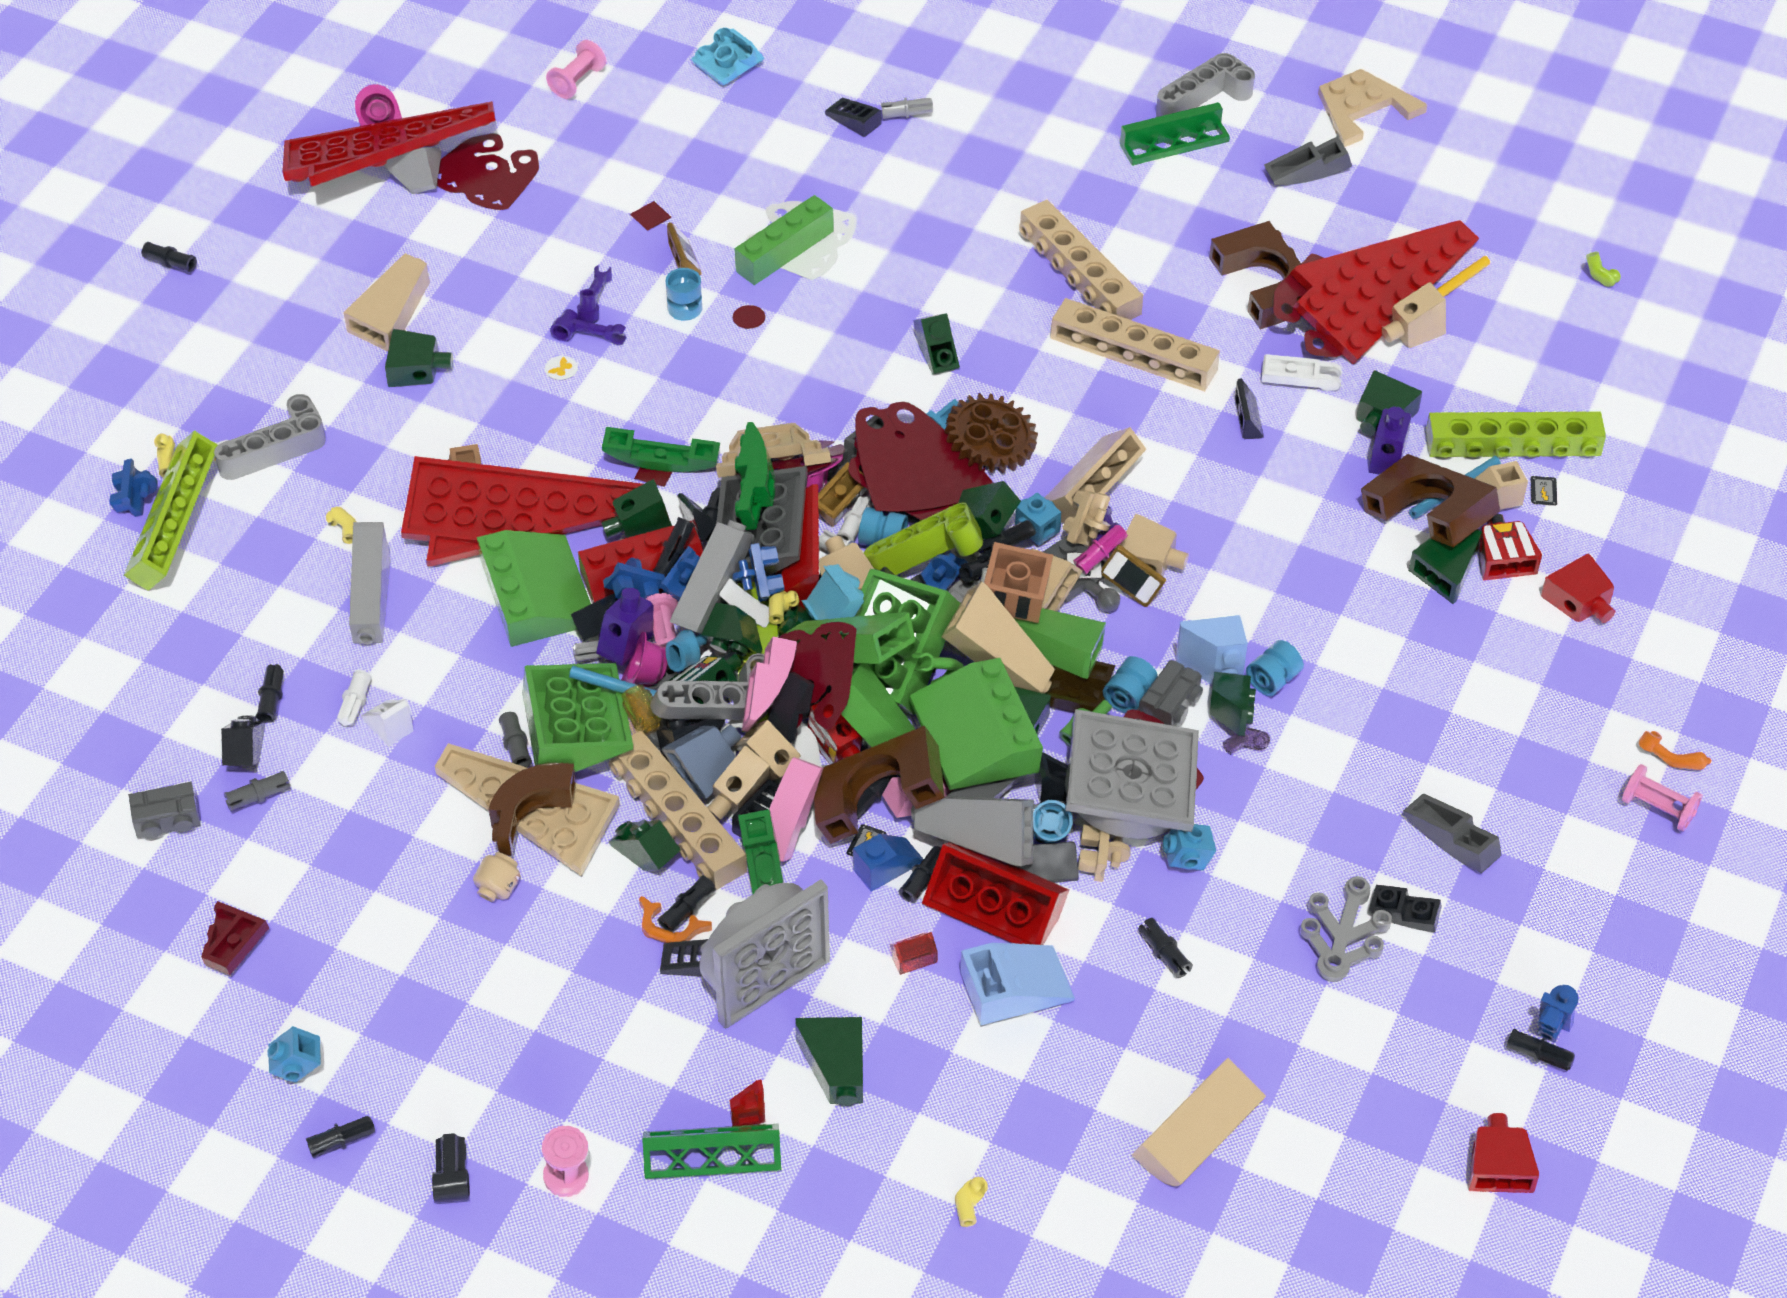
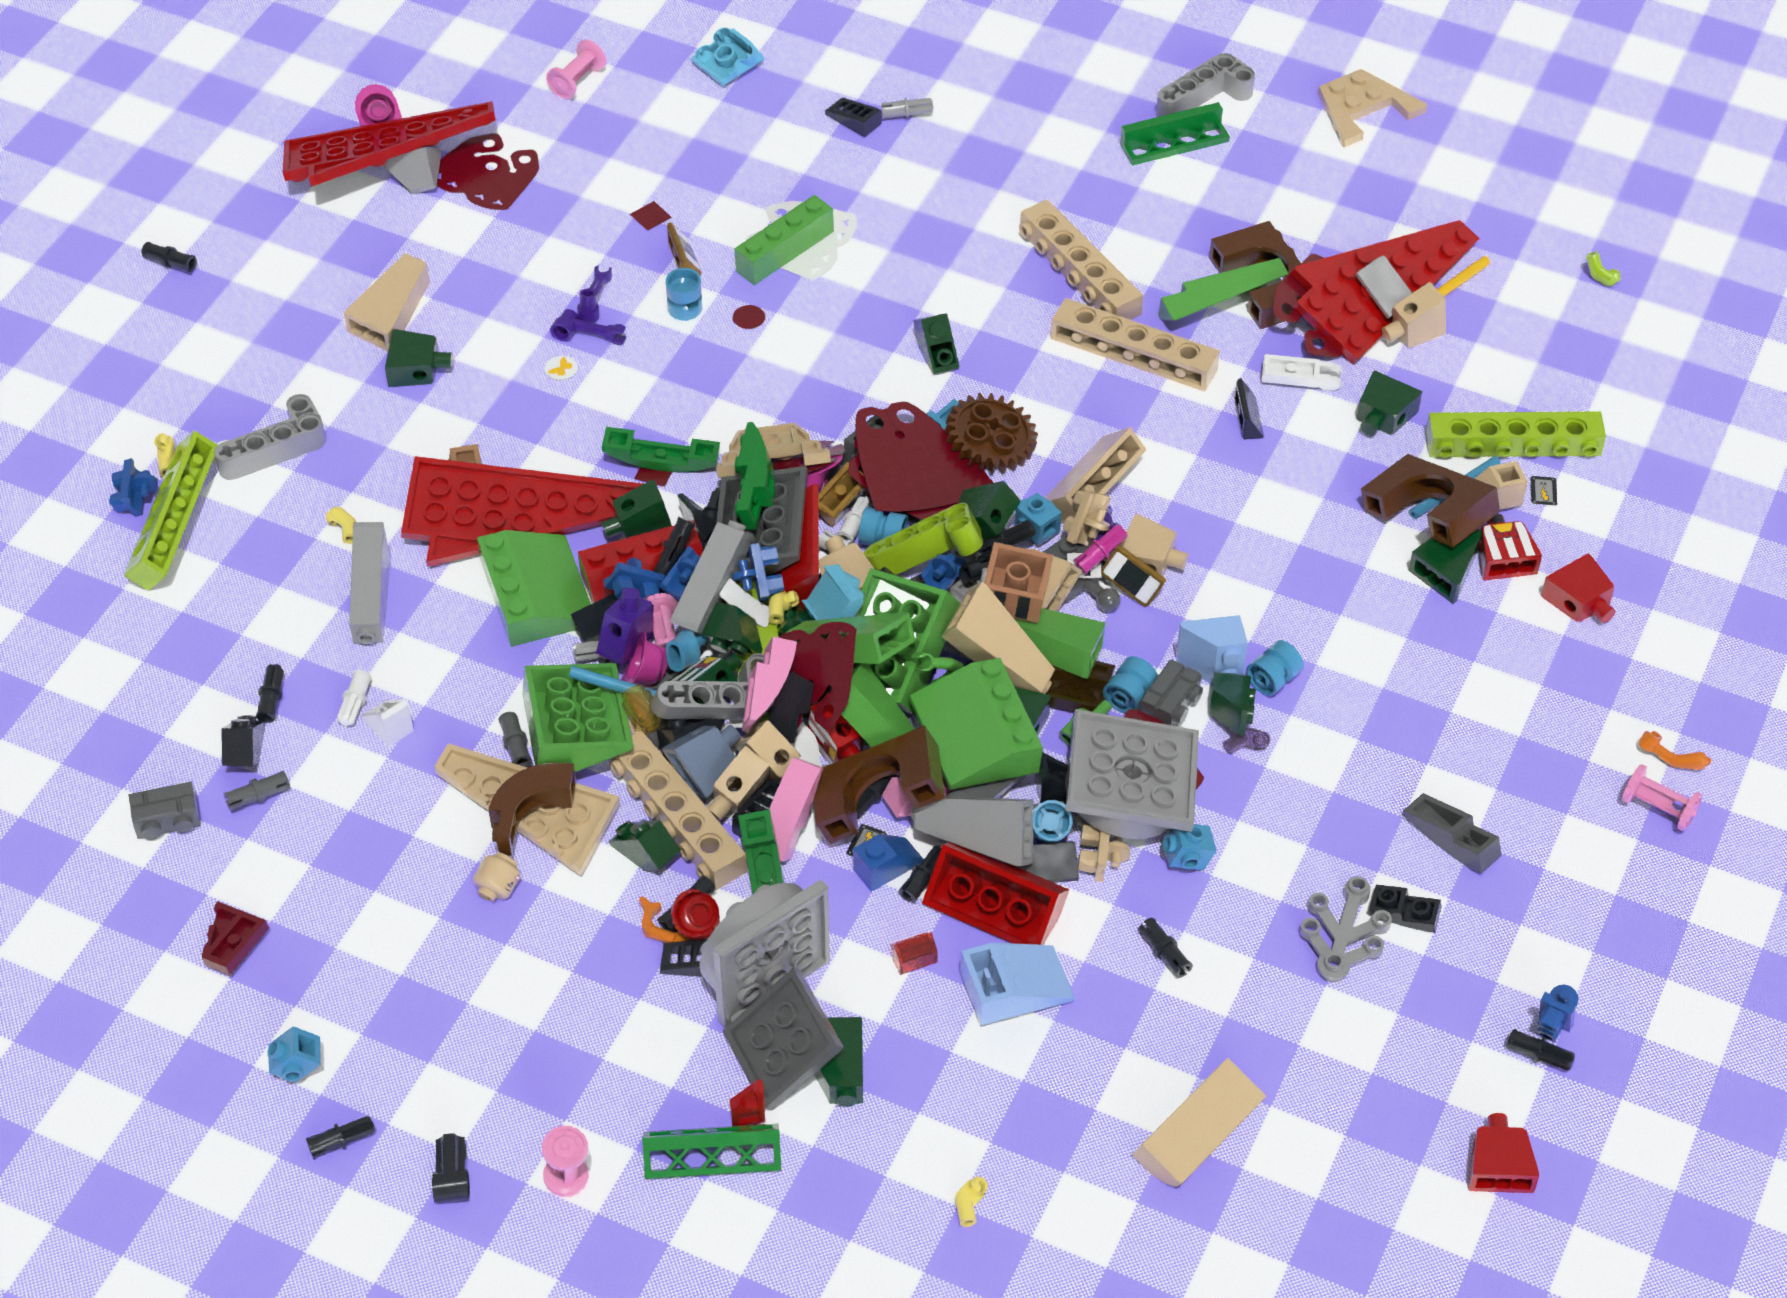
dark grey slope [1264,136,1353,185] -> none
dark purple torso [1369,407,1412,475] -> none
none -> red hair [671,889,720,940]
none -> dark grey plate [723,968,844,1111]
none -> bright green wedge [1158,258,1288,321]
none -> light grey slope [1355,255,1412,319]

